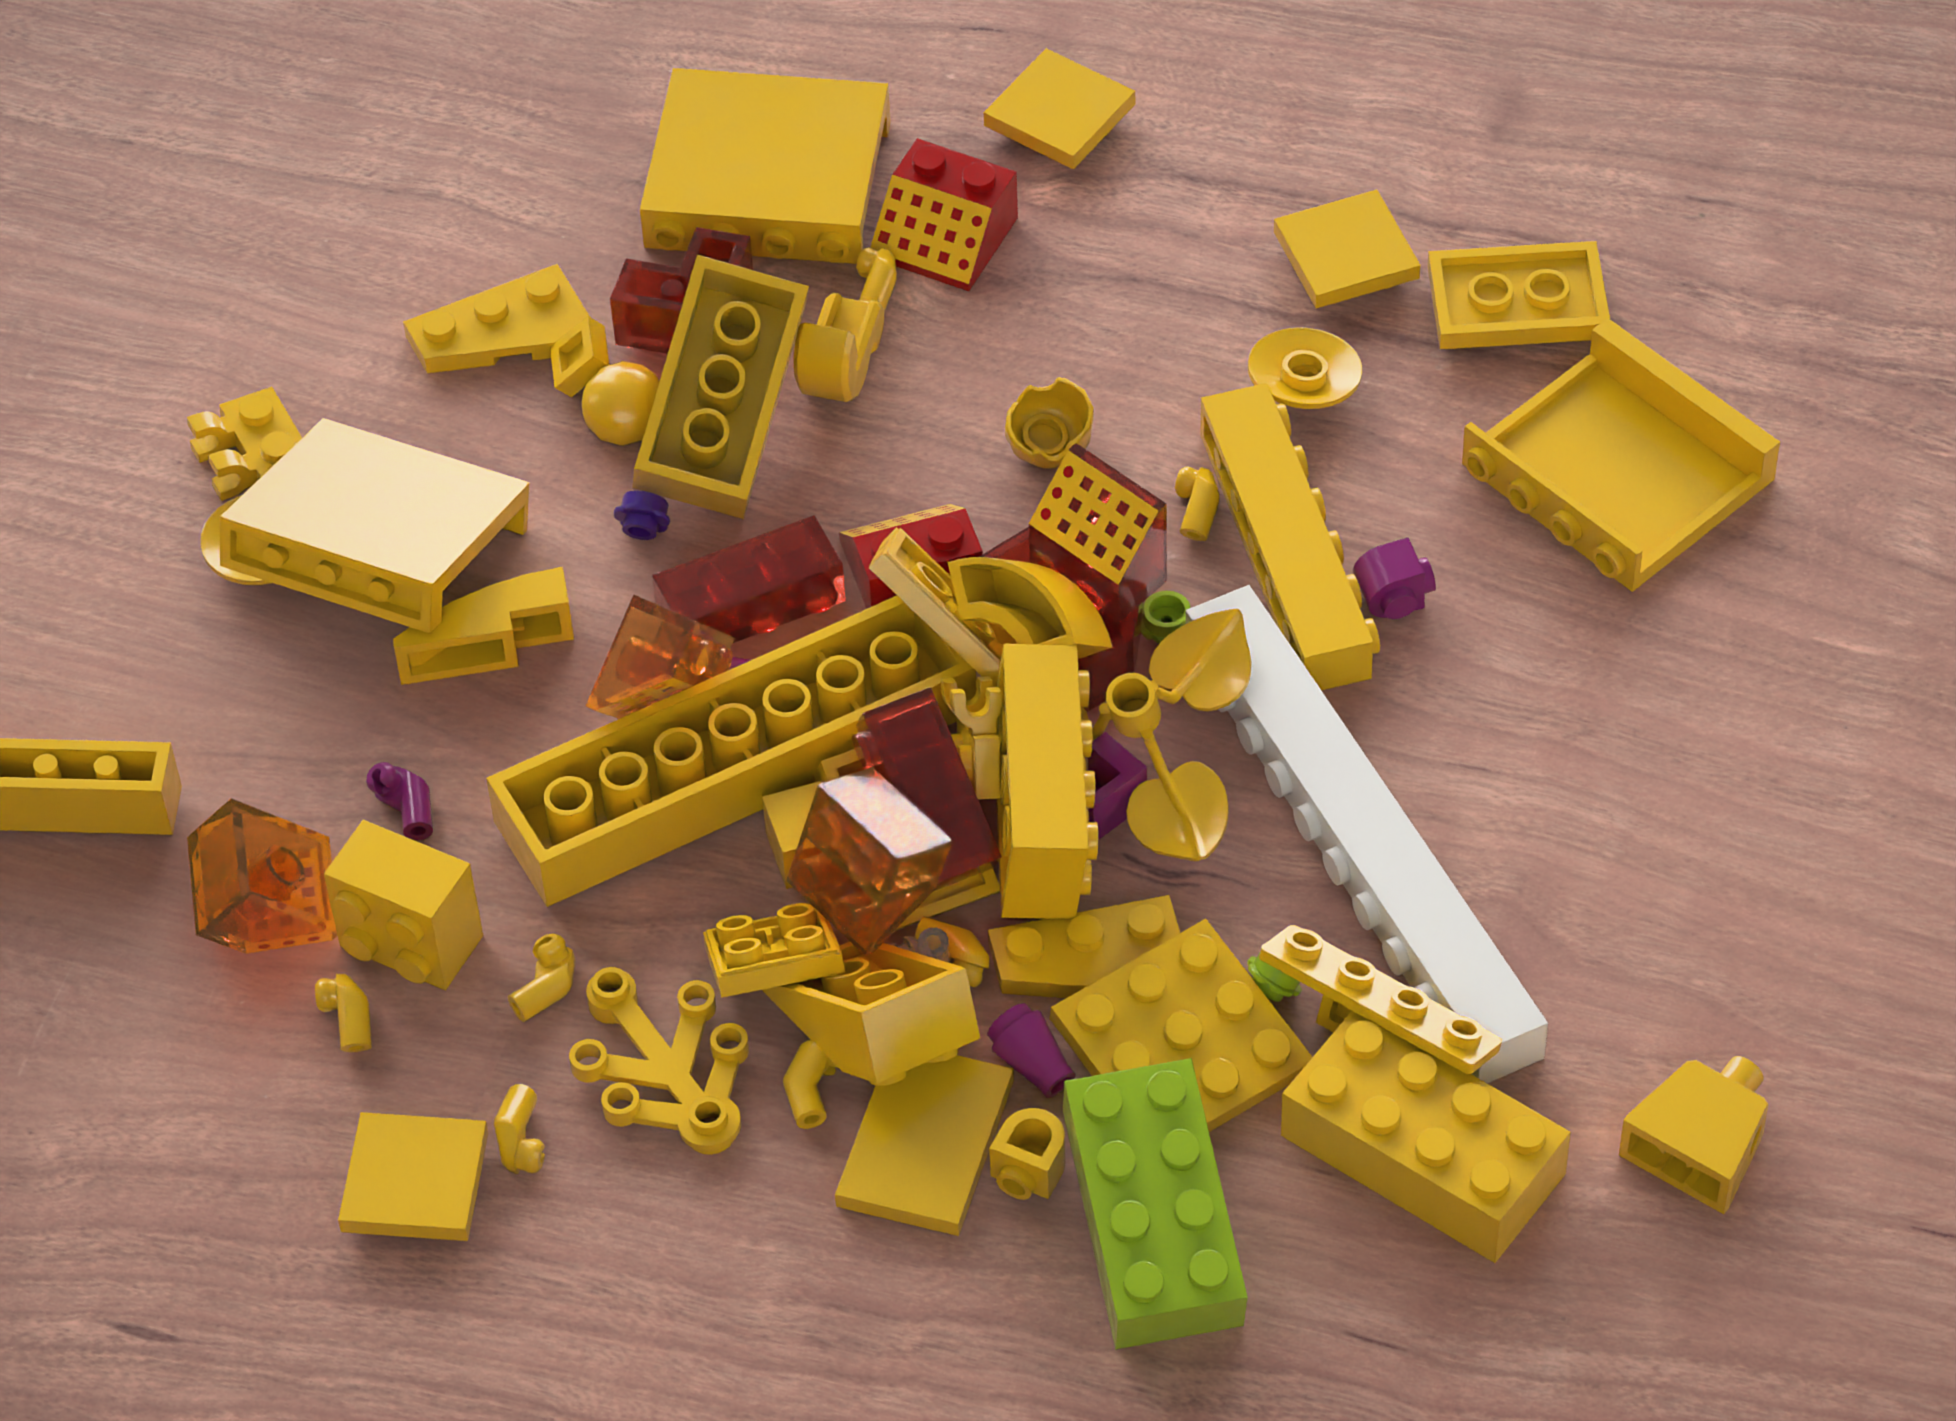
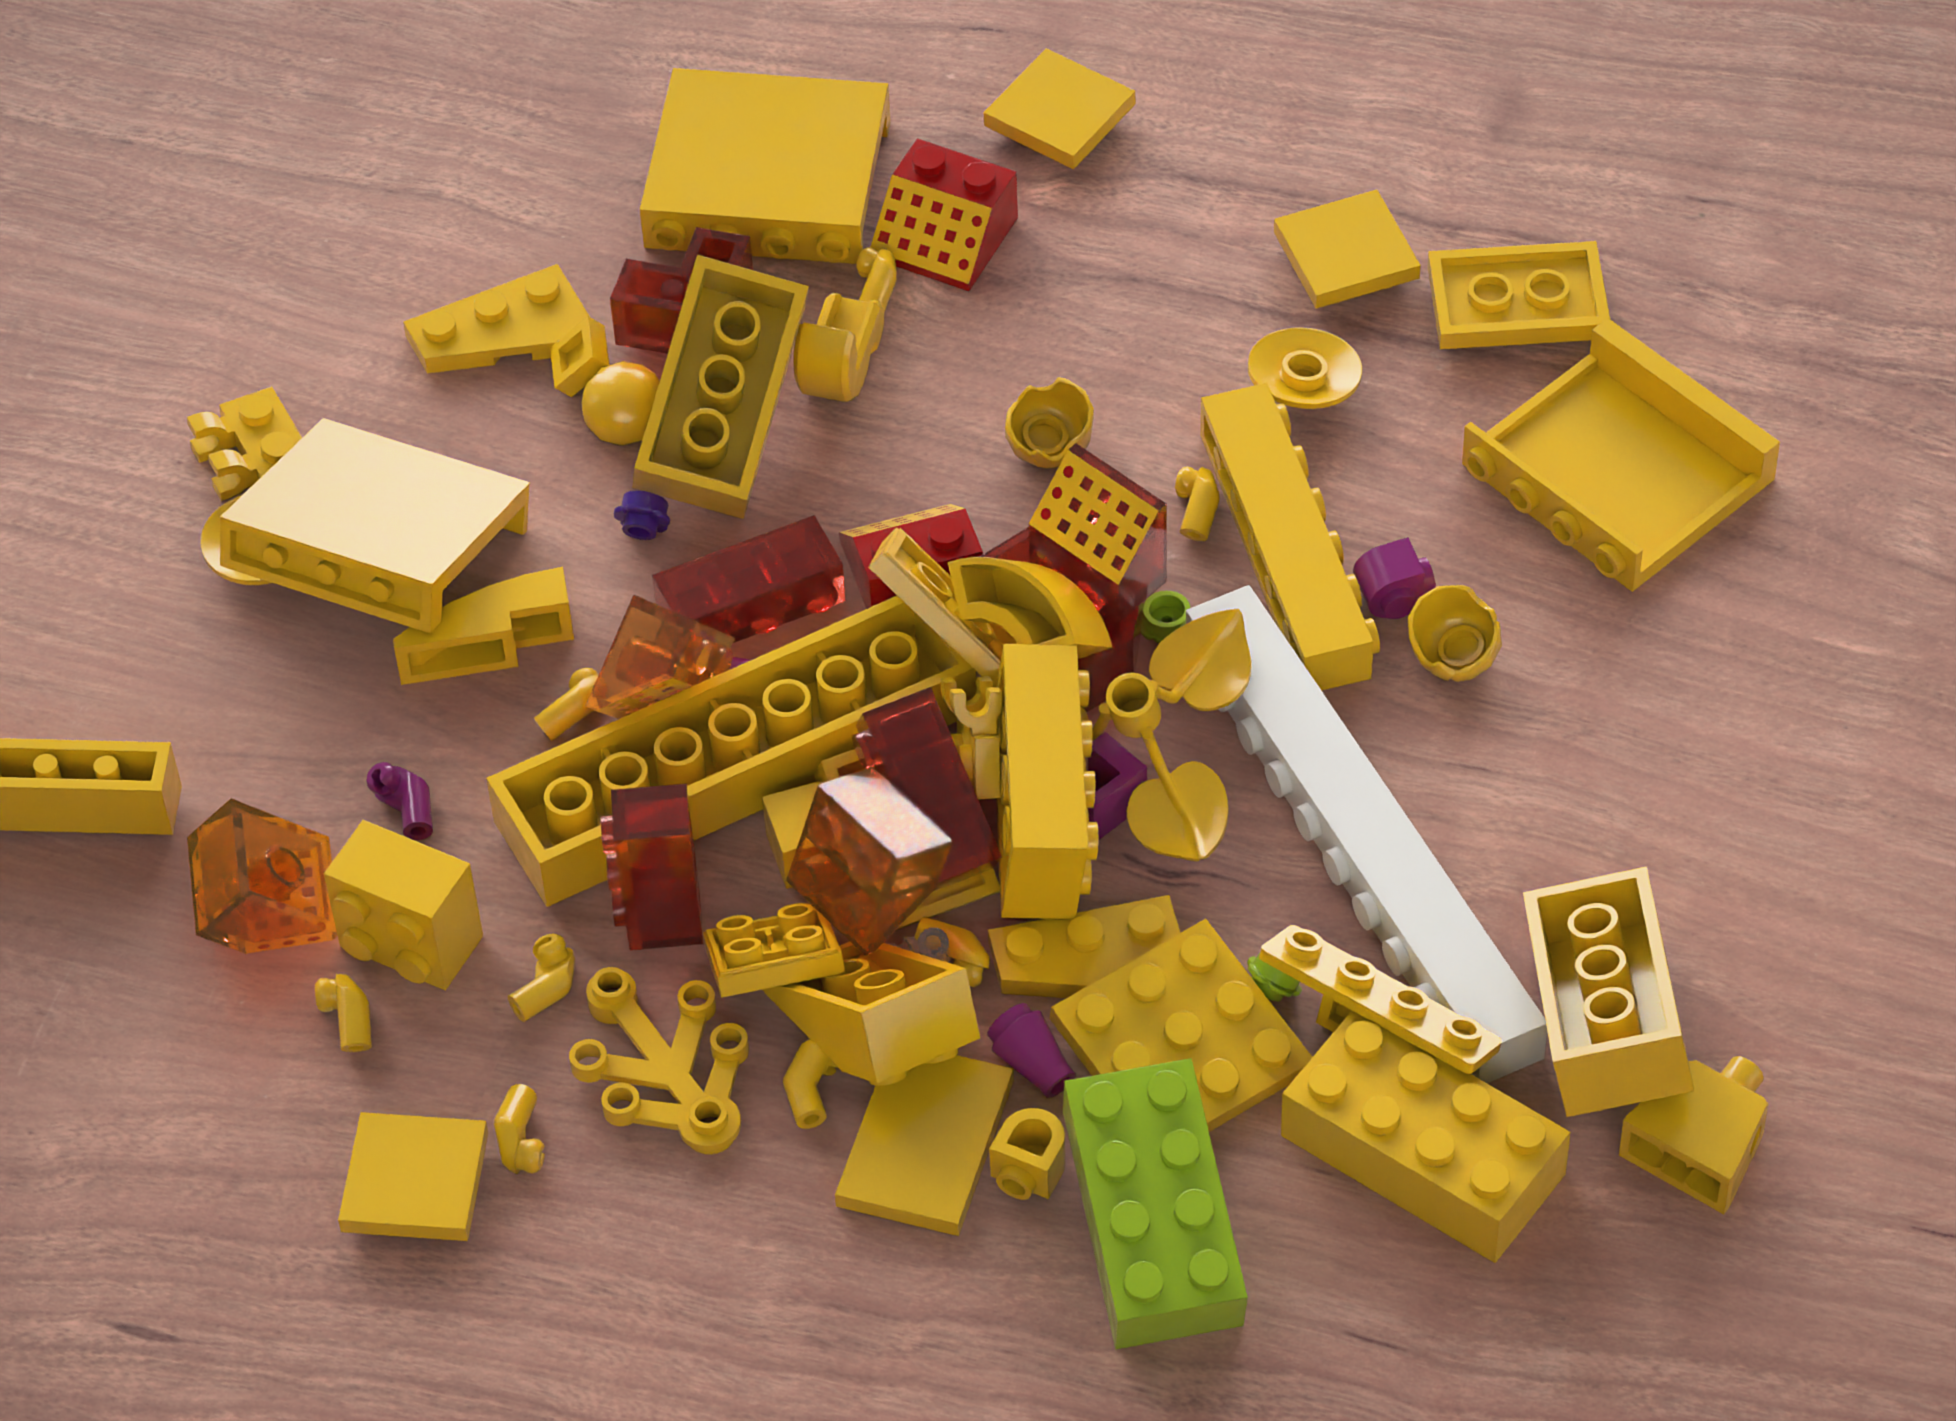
none -> yellow arm [534,668,609,741]
none -> clear red brick [601,783,703,951]
none -> yellow hair [1408,585,1502,682]
none -> yellow brick [1523,866,1694,1117]

